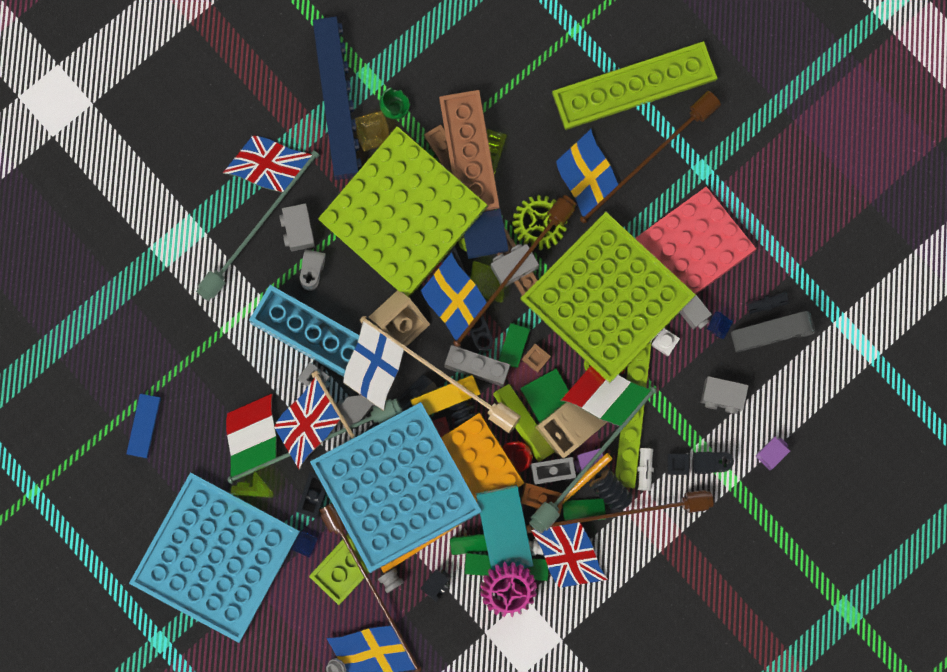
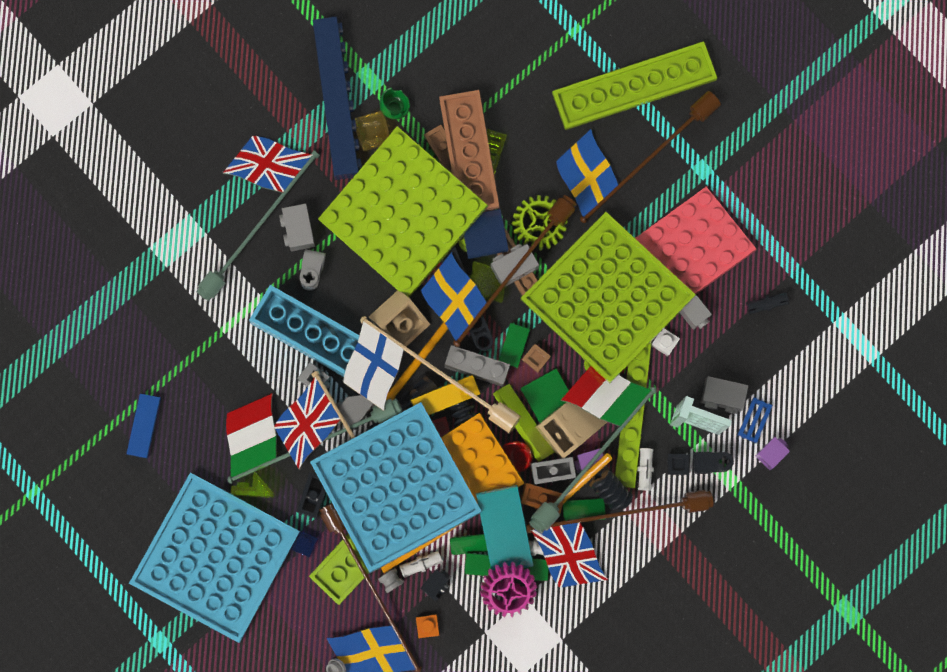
clear blue plate [707,311,733,340] -> none
dark grey beam [731,311,816,352] -> none
none -> light orange bar [386,322,448,400]
none -> white pin [399,551,443,578]
none -> orange plate [416,615,439,638]
none -> light aqua fence [670,396,732,435]
none -> blue tile [737,397,773,443]

